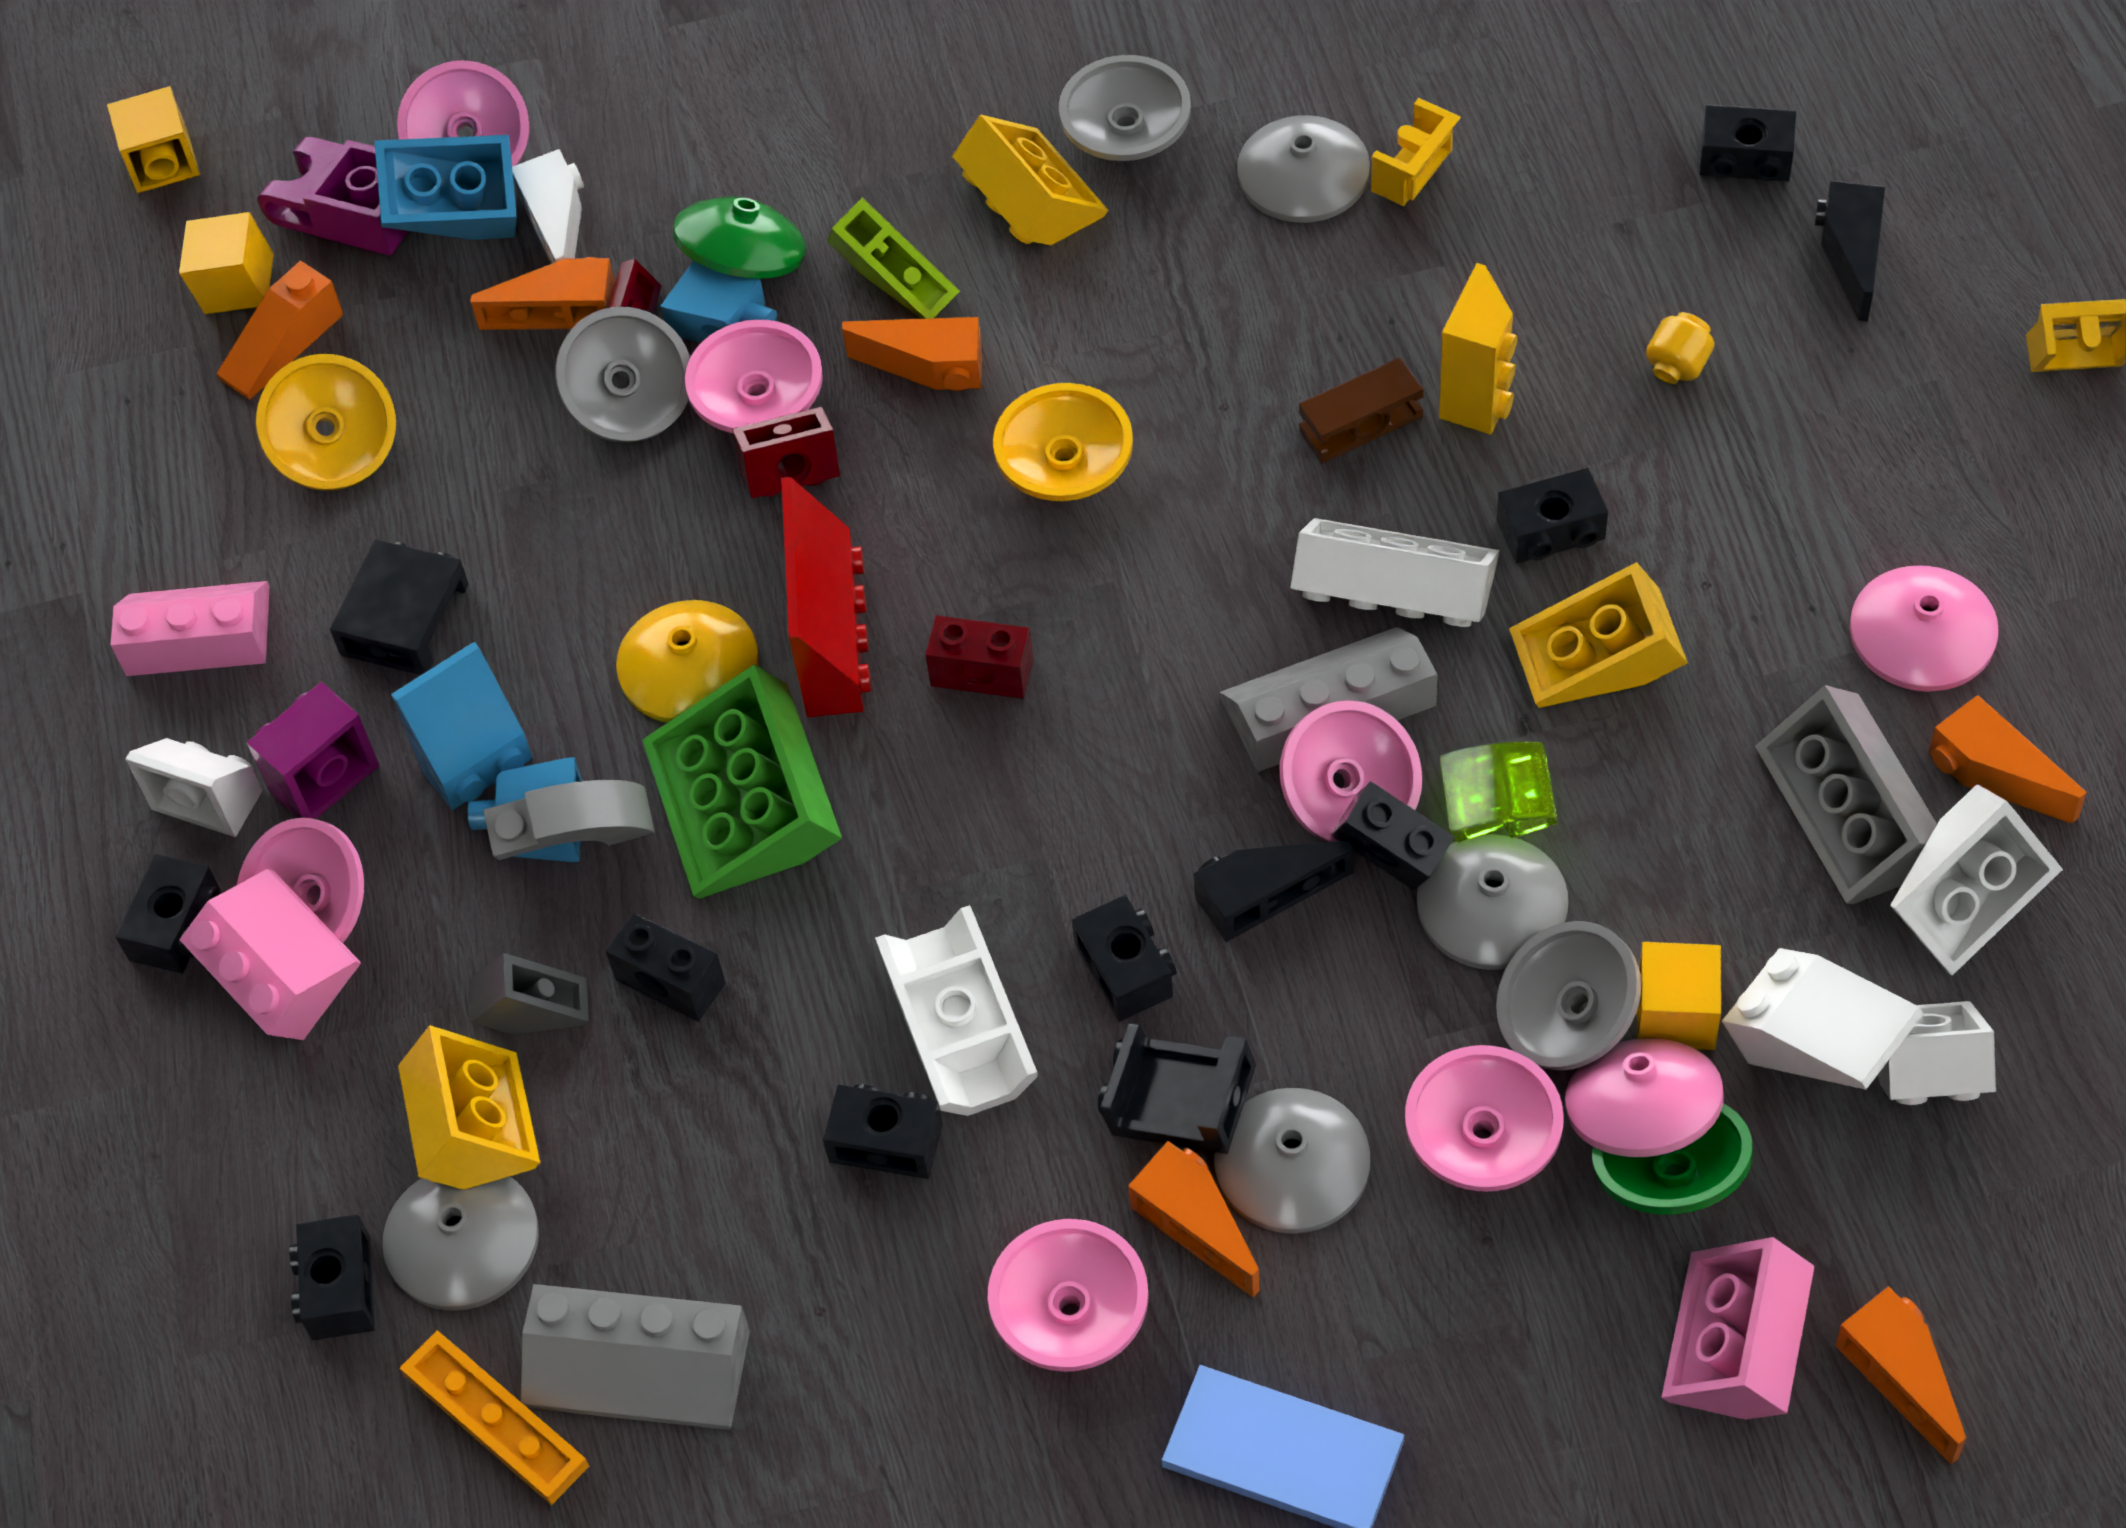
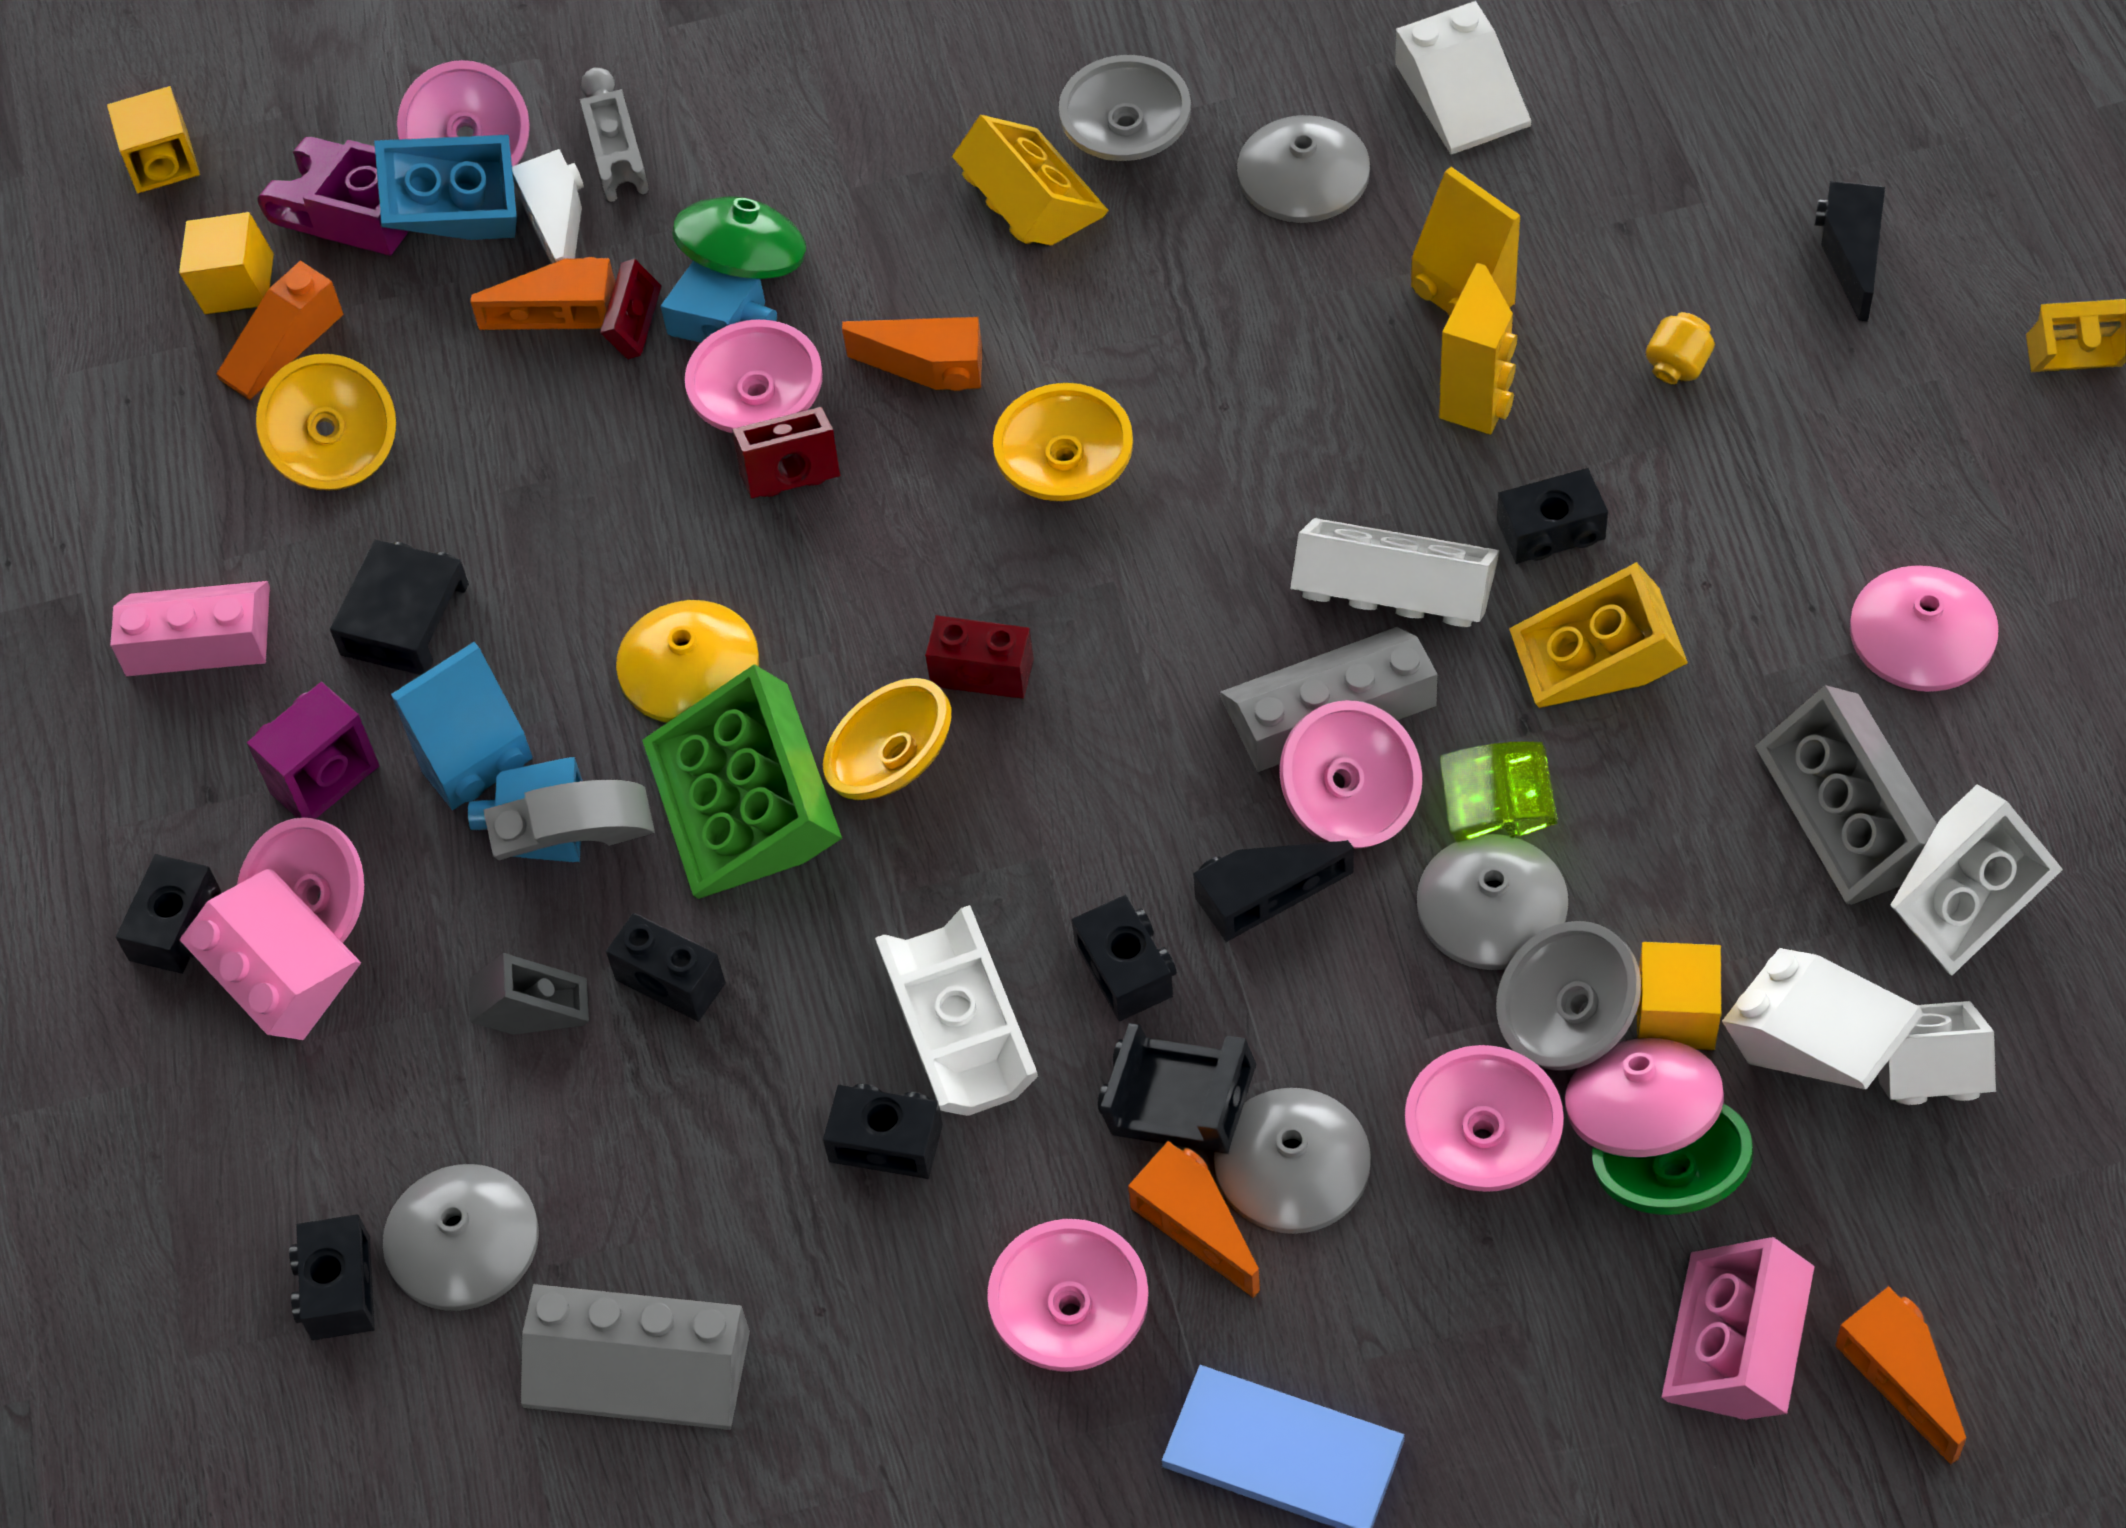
white slope [125,738,263,837] -> none
yellow slope [398,1025,540,1190] -> none
light orange plate [399,1330,589,1506] -> none
light grey dish [555,307,690,443] -> none
red slope [781,477,871,717] -> none
lime slope [827,197,960,319] -> none
reddish brown piece [1299,357,1424,464] -> none
black brick [1331,781,1455,890] -> none
yellow window [1371,98,1461,206] -> none
black brick [1699,105,1796,181] -> none
orange slope [1928,695,2087,824] -> none
none -> light grey plate [580,67,649,202]
none -> yellow dish [823,678,951,800]
none -> white slope [1395,1,1531,155]
none -> yellow slope [1411,167,1520,317]

